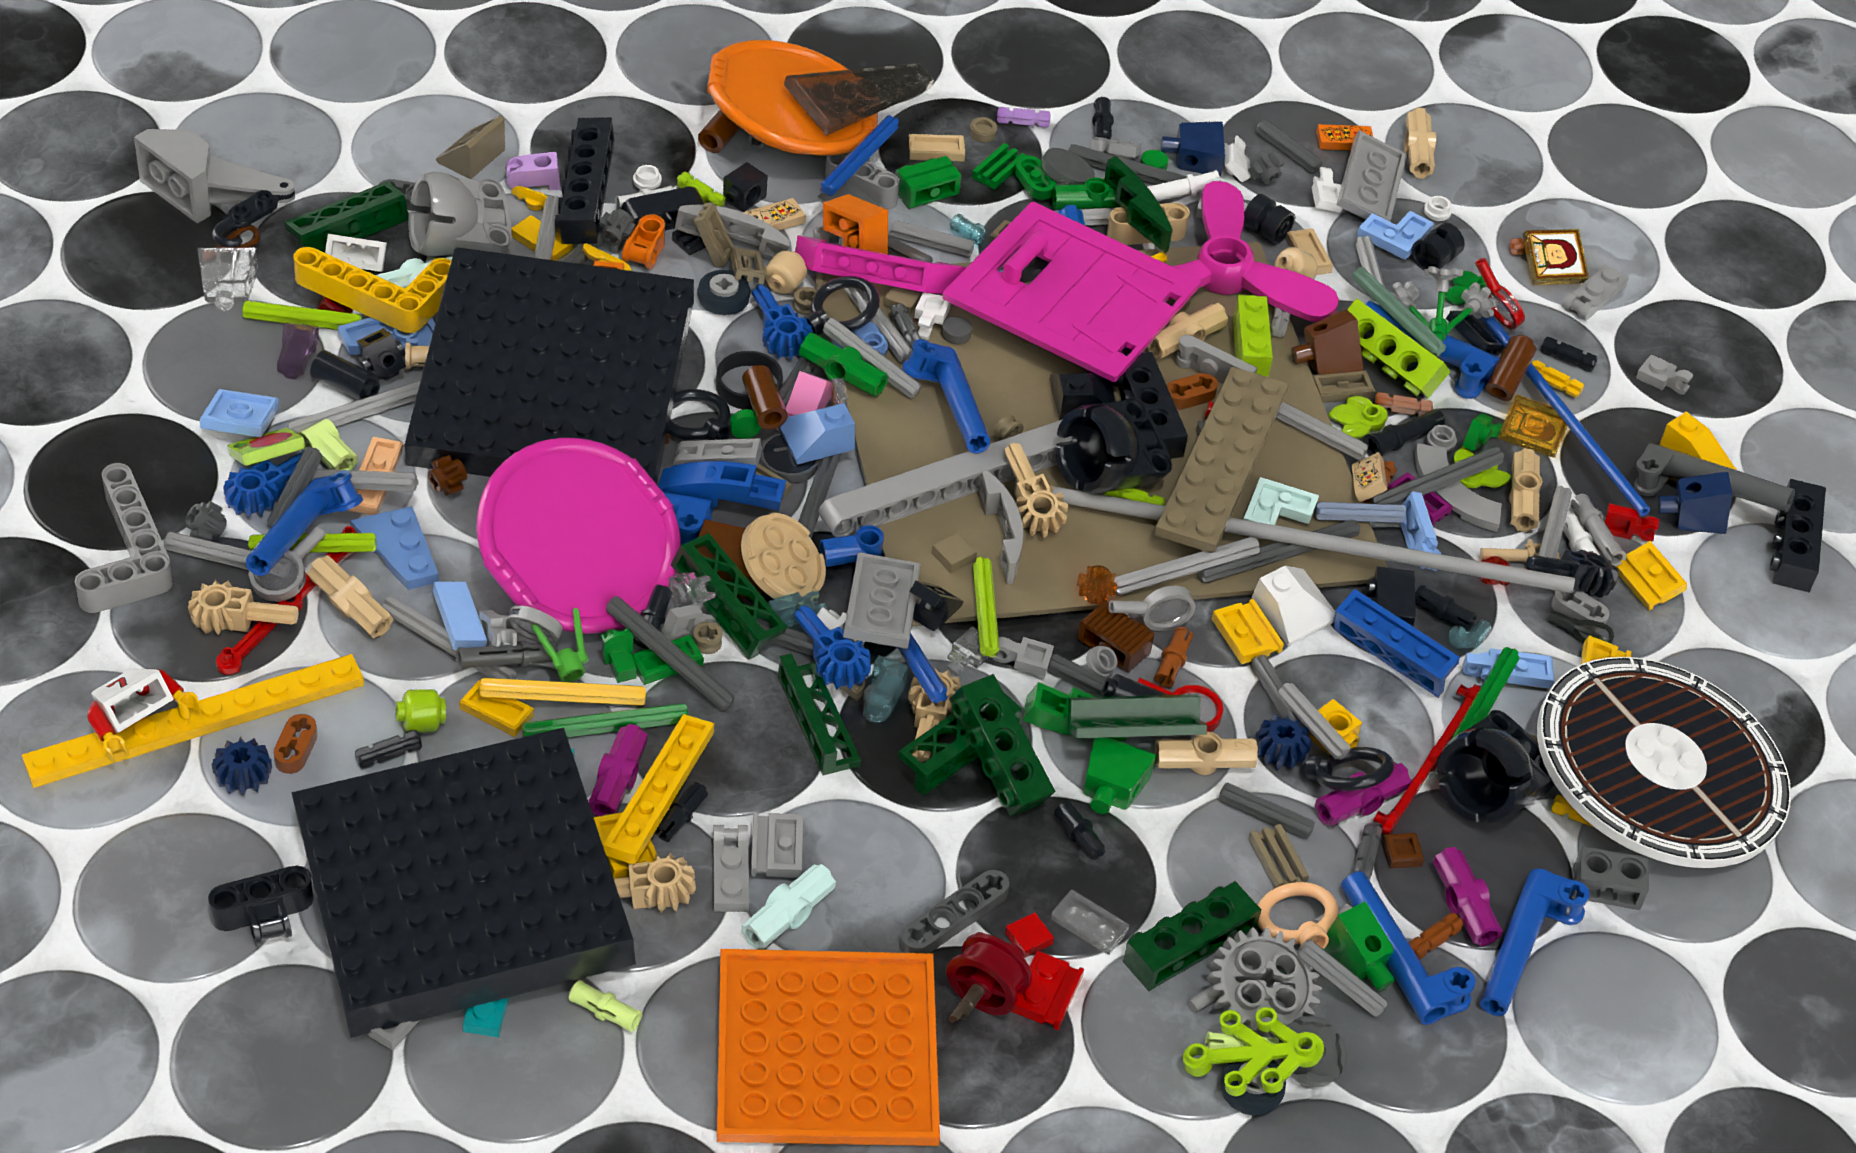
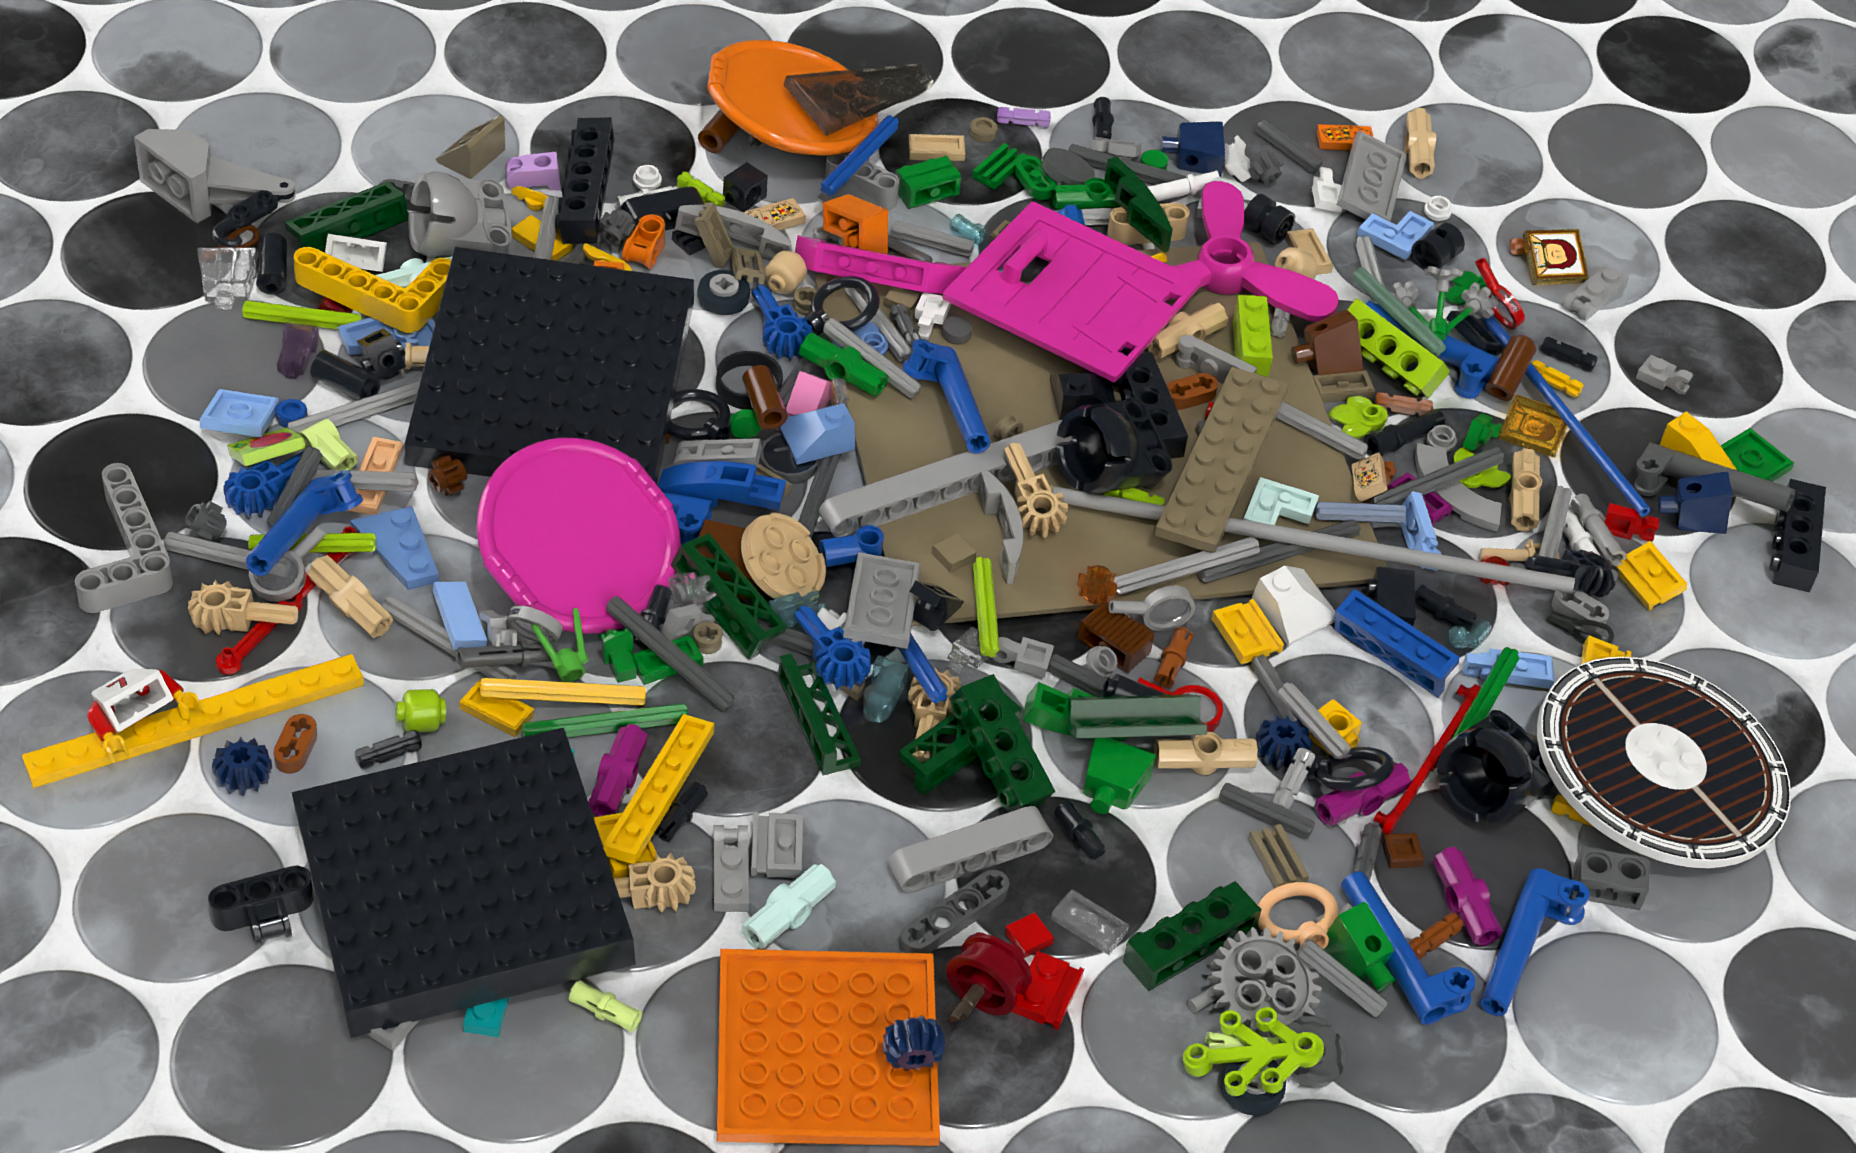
none -> black brick [256,233,287,295]
none -> blue tile [276,399,308,428]
none -> dark blue gear [883,1016,946,1071]
none -> light grey beam [888,806,1053,893]
none -> light grey axle [1272,748,1315,810]
none -> green tile [1720,428,1794,482]

